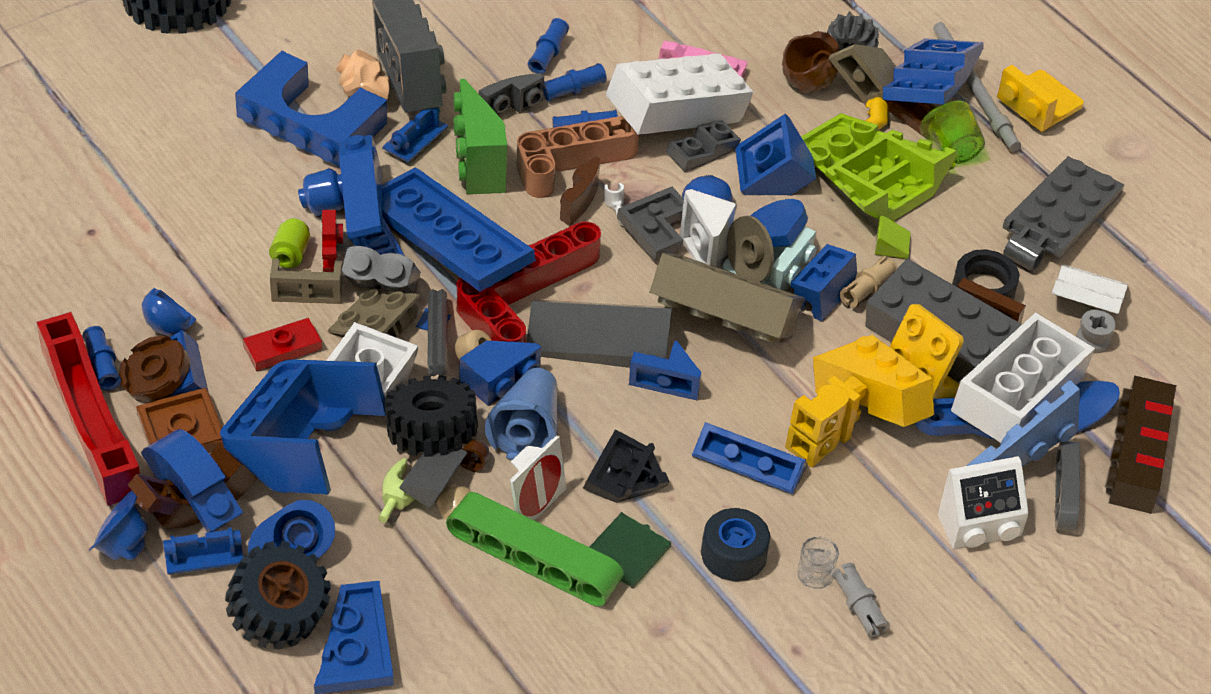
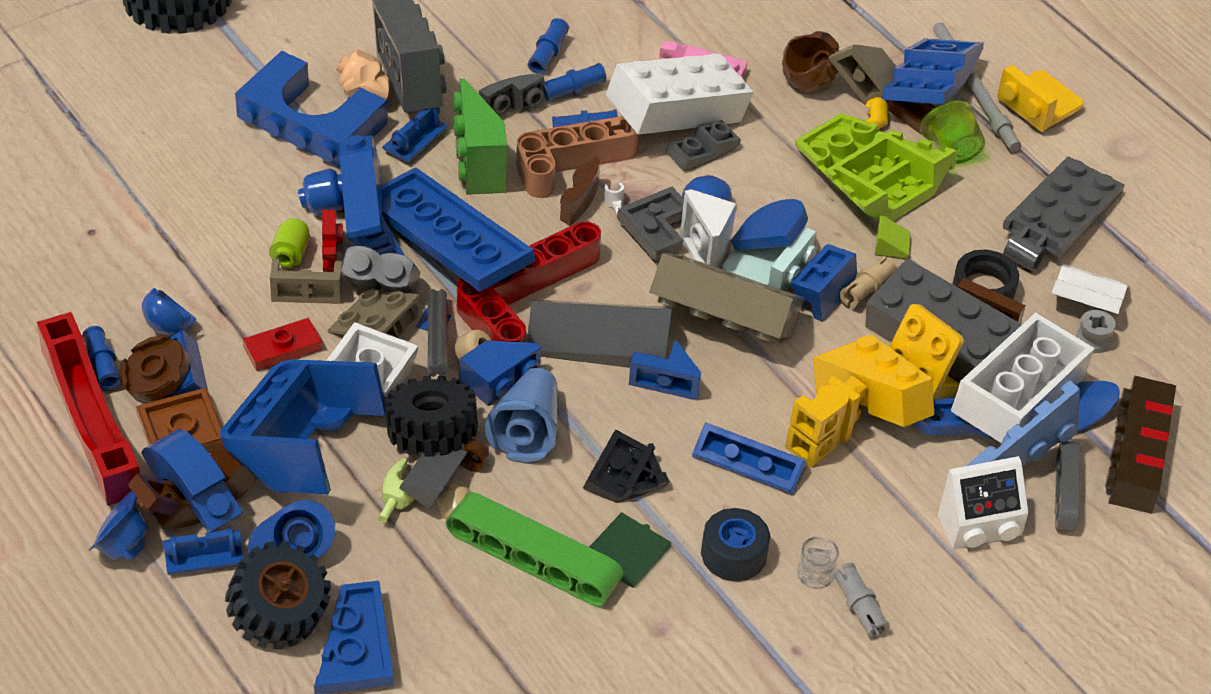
piece [510,436,567,521] -> none
dark tan dish [727,216,774,282] -> none
blue slope [735,114,816,195] -> none
dark grey gear [827,11,879,51] -> none

